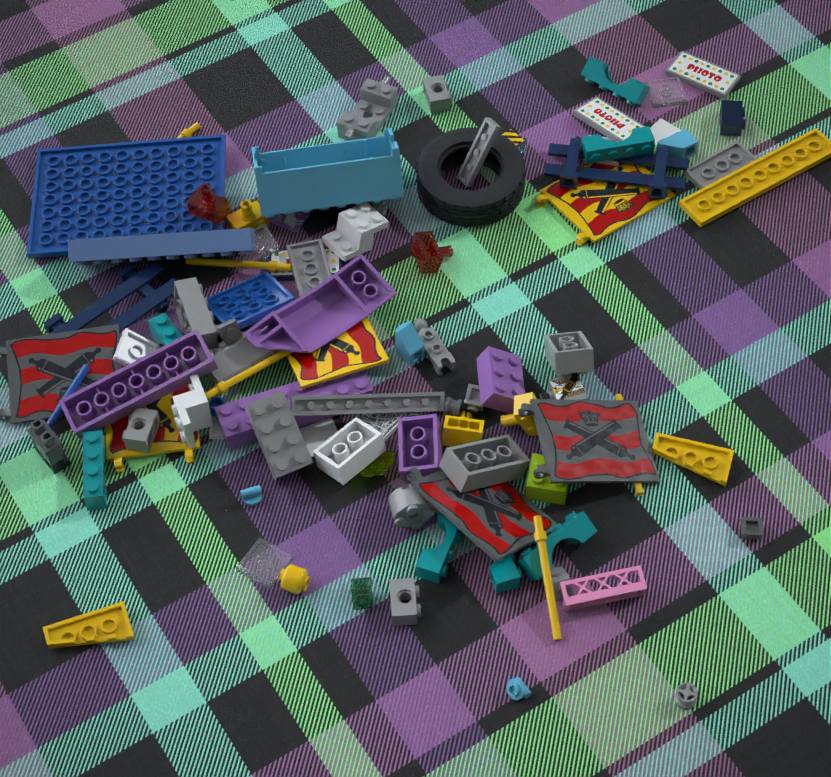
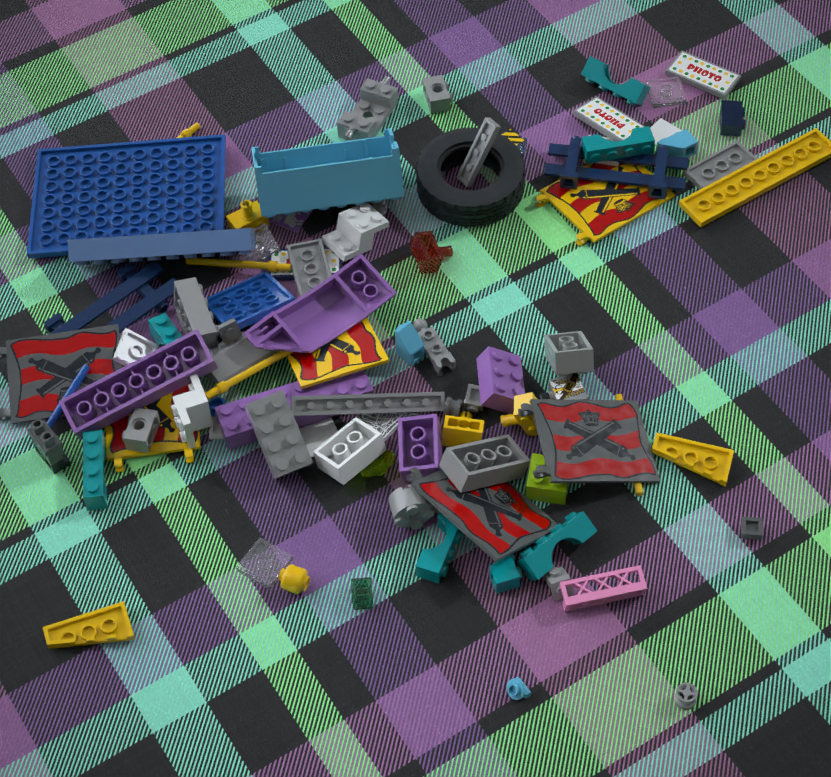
clear red brick [186,183,230,226] -> none
medium azure plate [240,485,262,505] -> none
light grey brick [389,578,421,626] -> none
yellow bar [533,515,562,640] -> none

